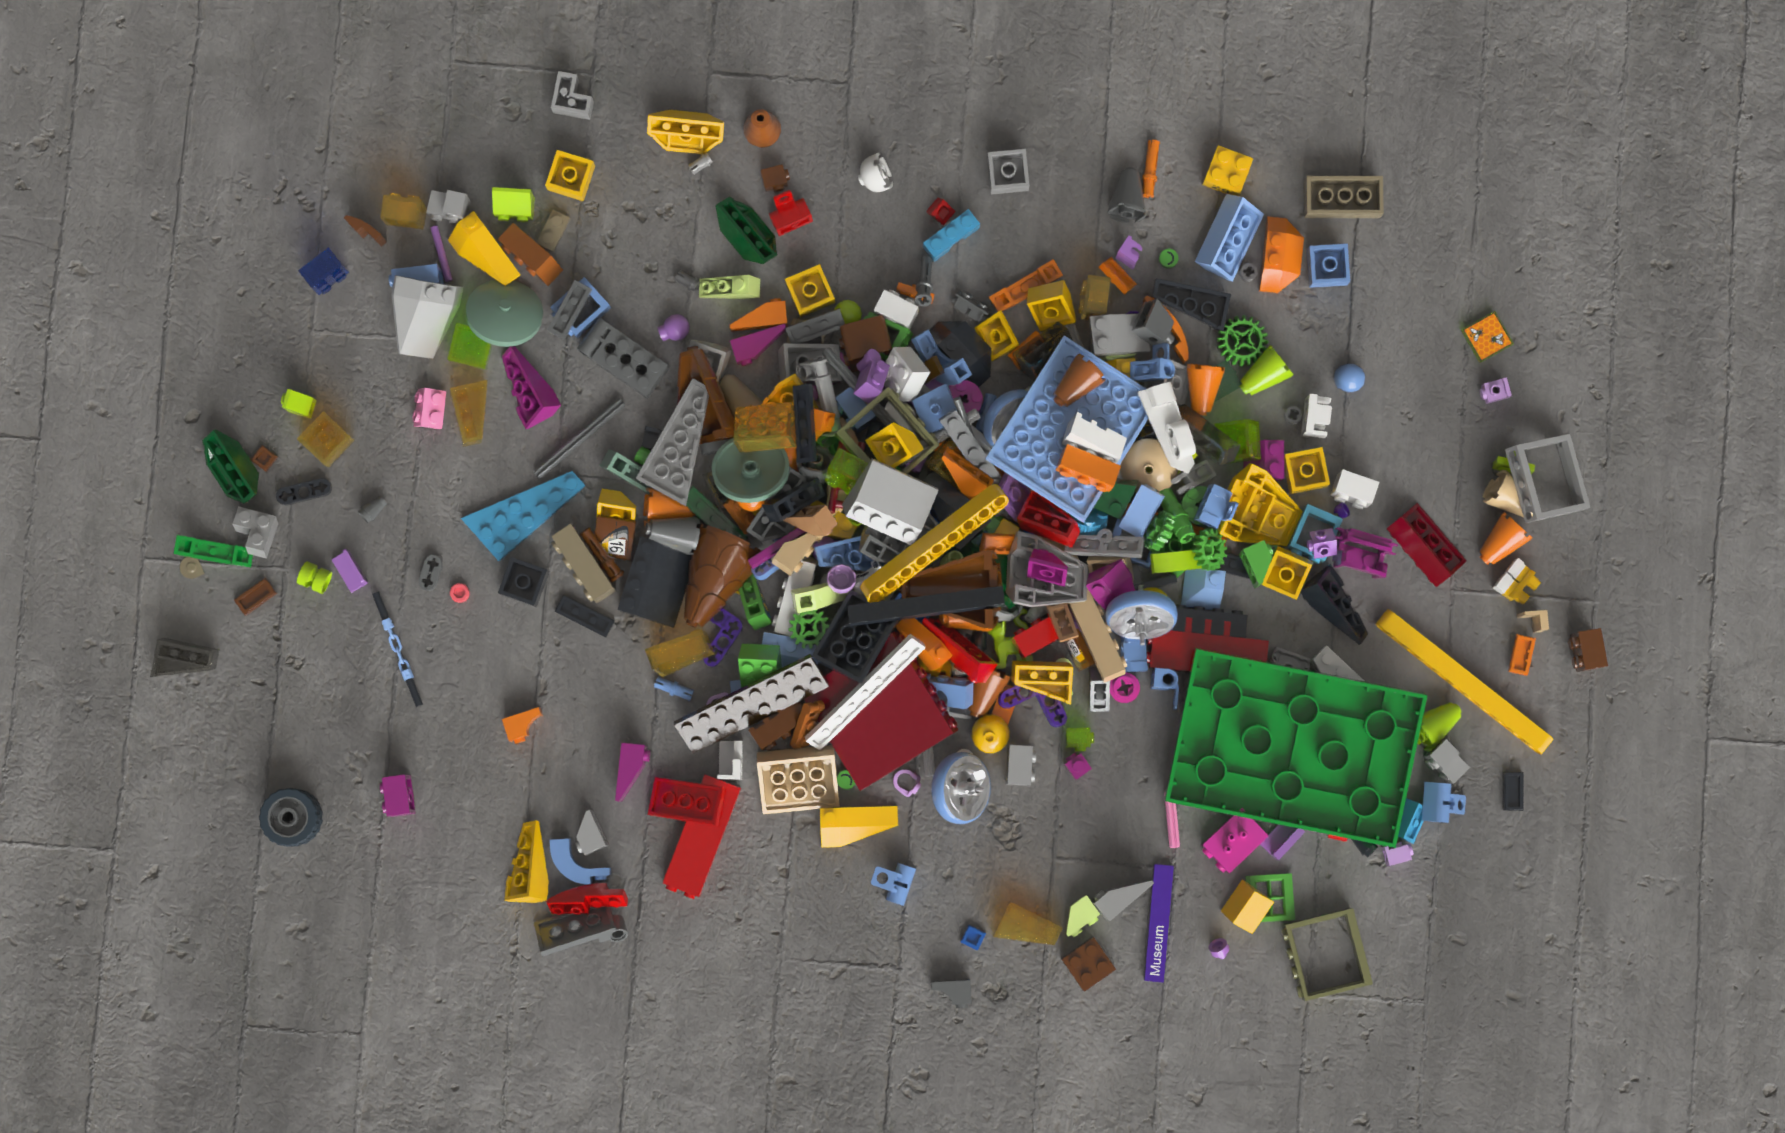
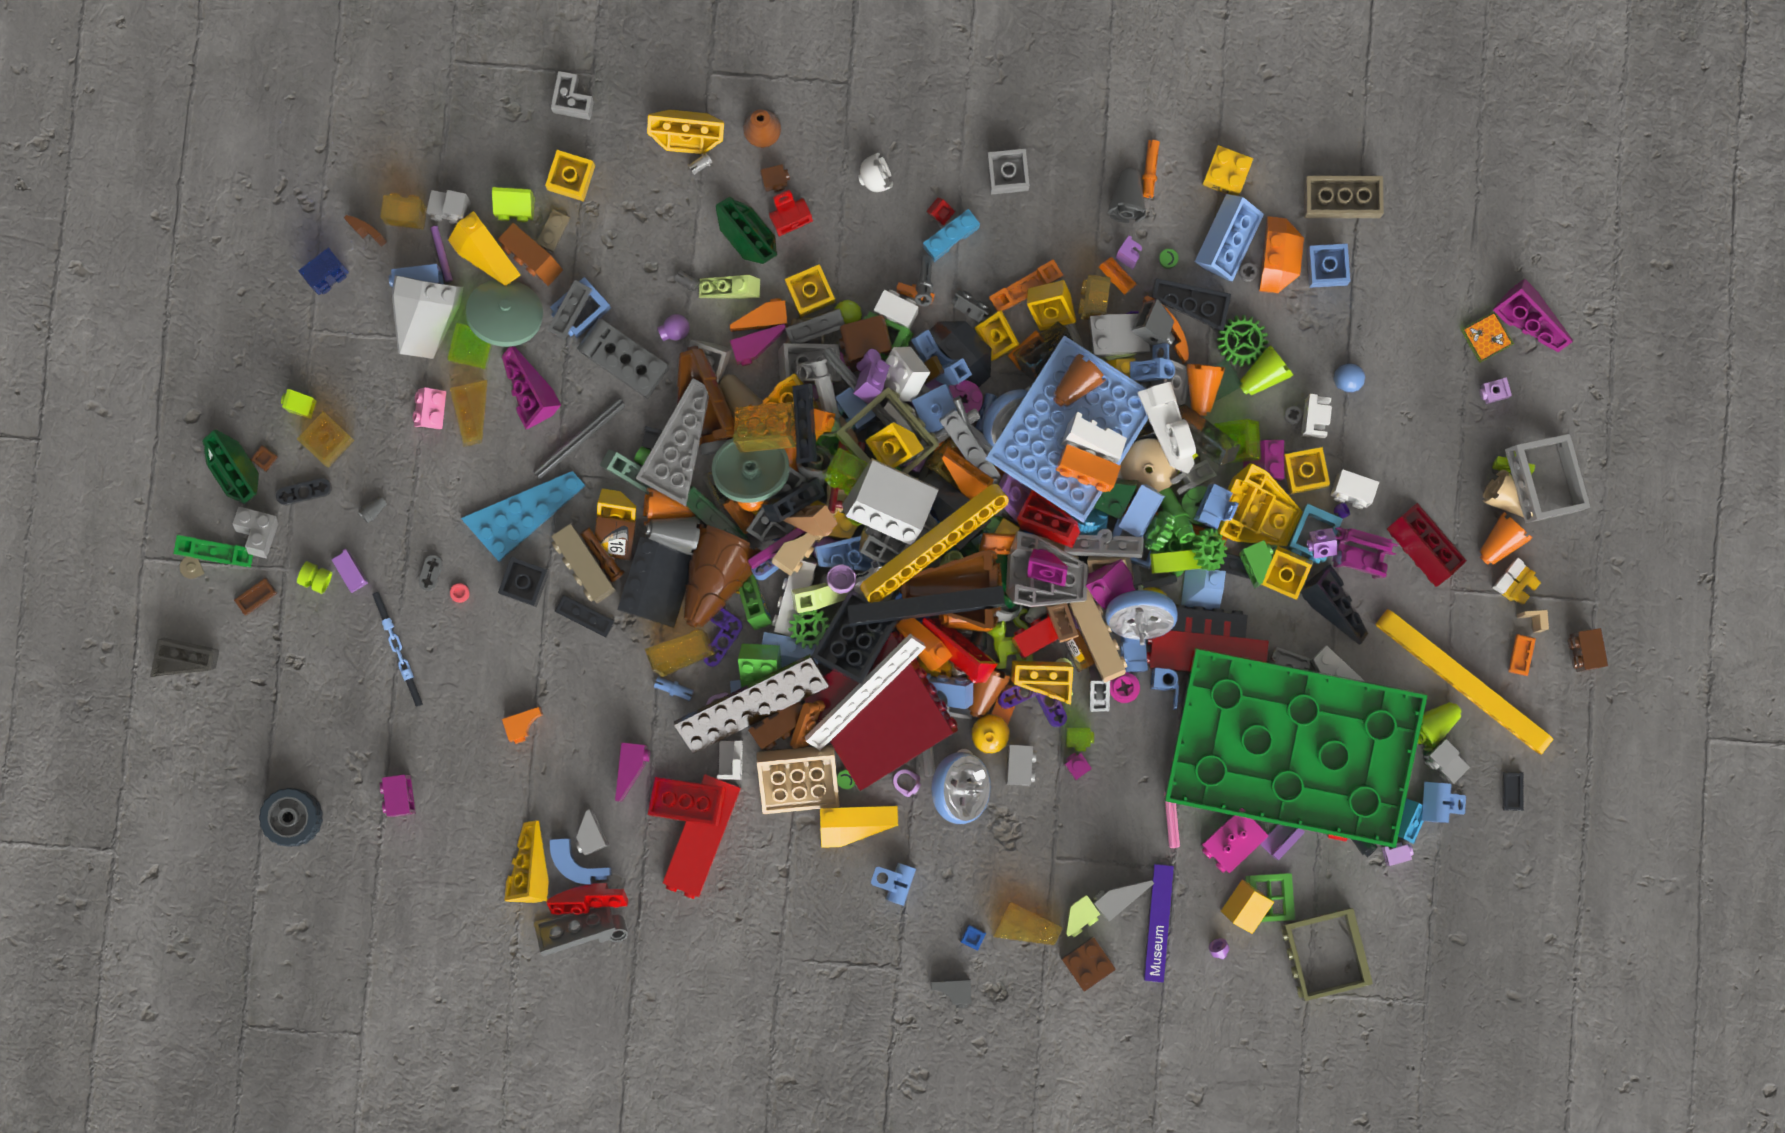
none -> magenta wedge [1493,278,1573,352]

